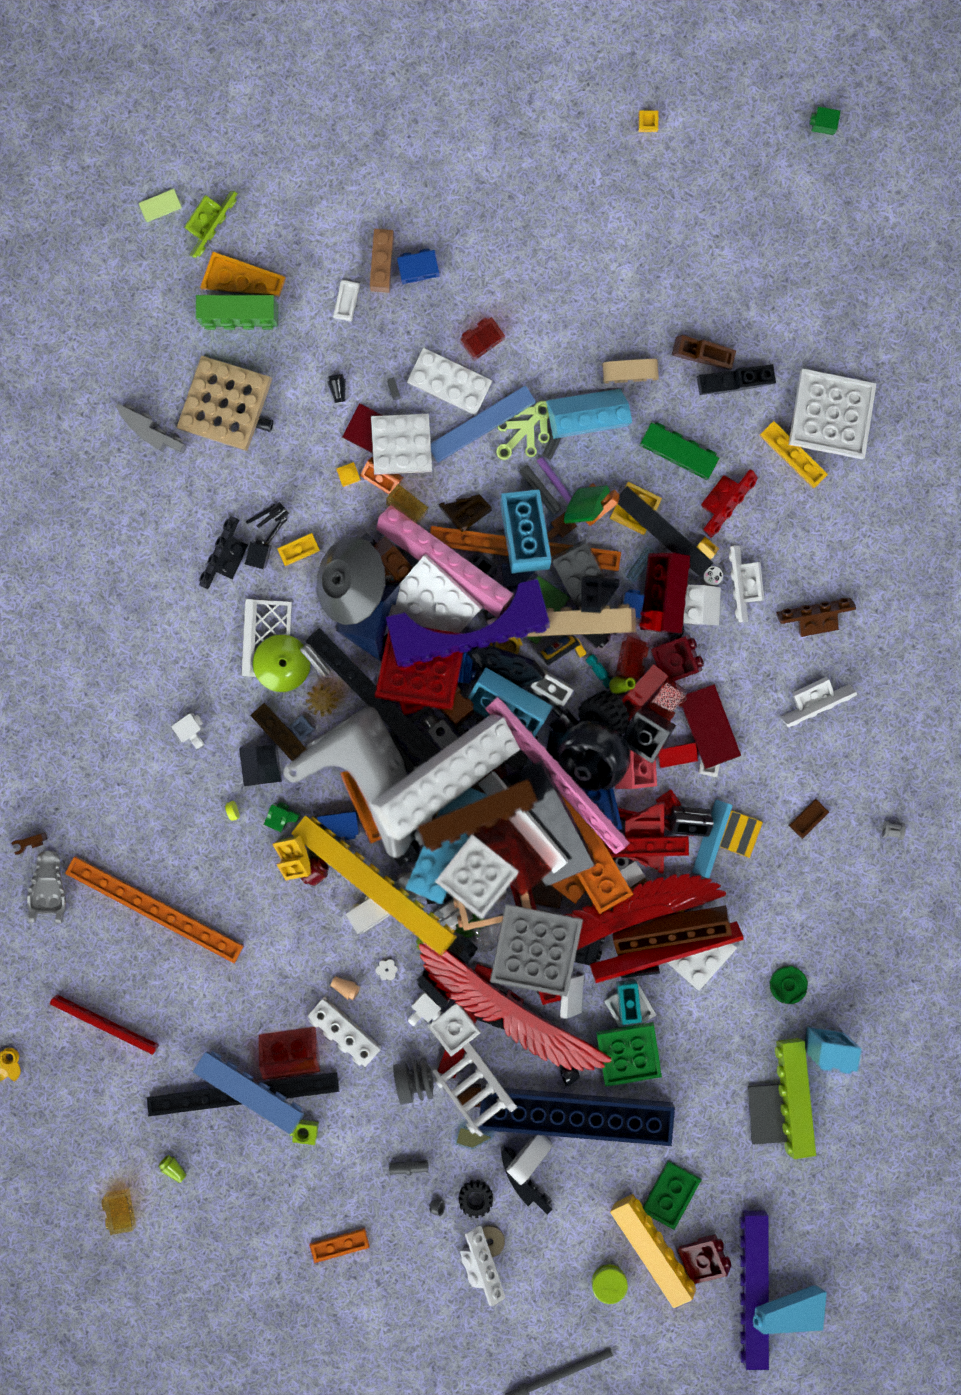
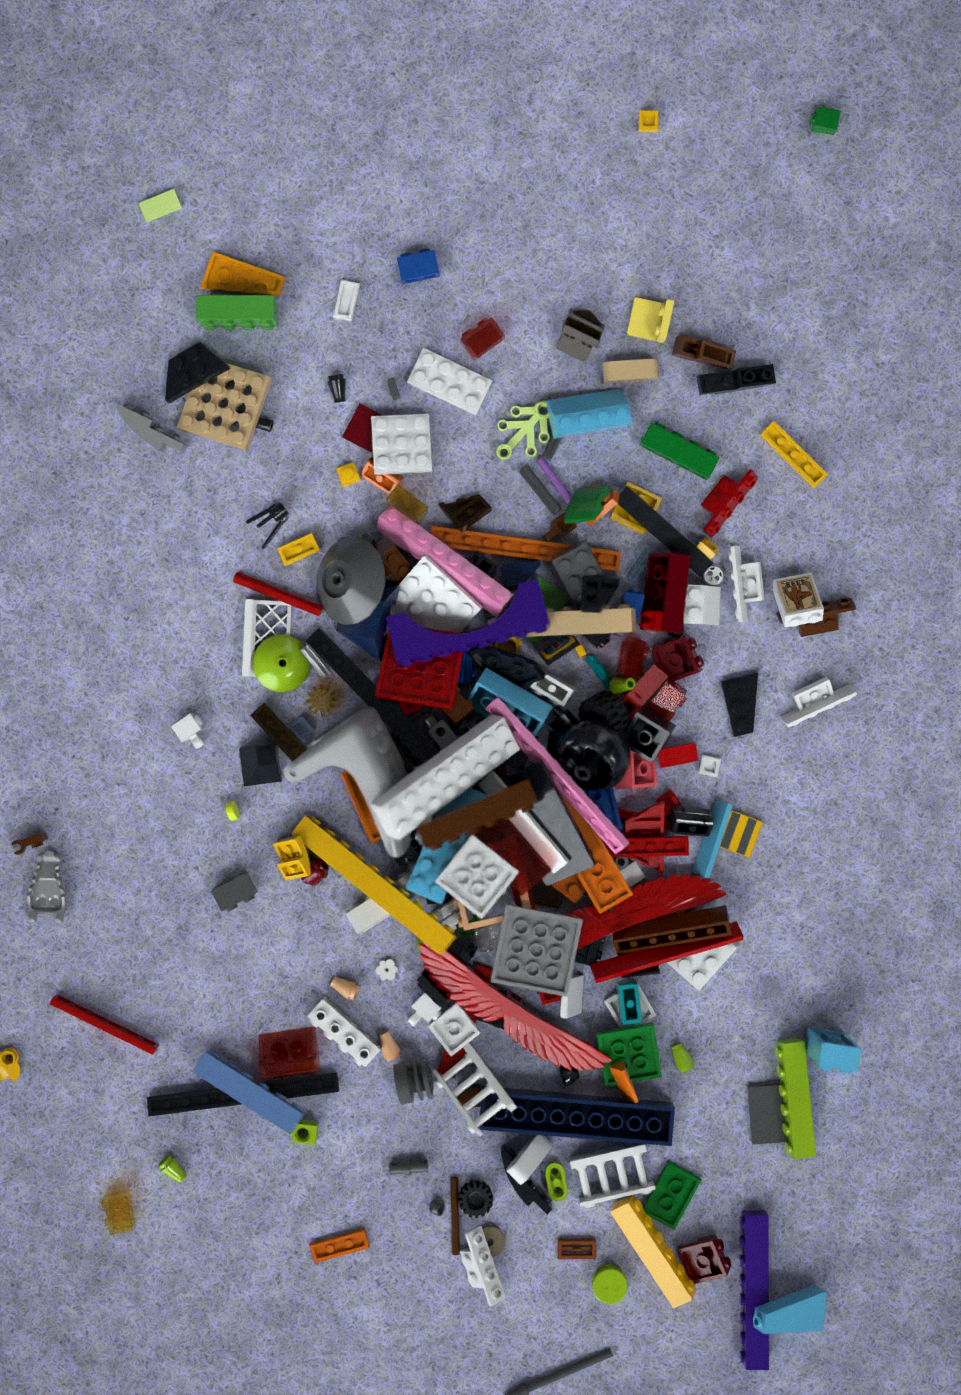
orange plate [65,856,244,964] -> none
lime bracket [183,191,238,258] -> none
black bracket [199,516,248,589] -> none
black brick [245,538,272,569] -> none
green brick [263,801,301,833] -> none
blue slope [318,811,360,840] -> none
medium nougat arch [370,229,394,293] -> none
medium blue tile [431,385,536,463] -> none
olive tile [454,1124,494,1150] -> none
medium azure brick [500,489,551,574] -> none
dark red tile [678,684,741,769] -> none
green tile [769,966,808,1004] -> none
white plate [788,369,876,459] -> none
reddish brown tile [788,799,829,839] -> none
light grey bush [882,821,906,840] -> none
none -> black wing [165,342,230,403]
none -> dark grey brick [211,872,258,912]
none -> red axle [233,572,323,616]
none -> light nougat cone [379,1032,401,1062]
none -> reddish brown bar [450,1177,460,1255]
none -> lime plate [545,1161,568,1201]
none -> piece [557,308,605,361]
none -> dark orange tile [557,1238,596,1259]
none -> white fence [569,1143,655,1208]
none -> orange slope [609,1061,639,1103]
none -> light yellow bracket [627,297,674,343]
none -> lime cone [671,1043,695,1073]
none -> black wing [720,672,758,737]
none -> brick [773,572,824,627]

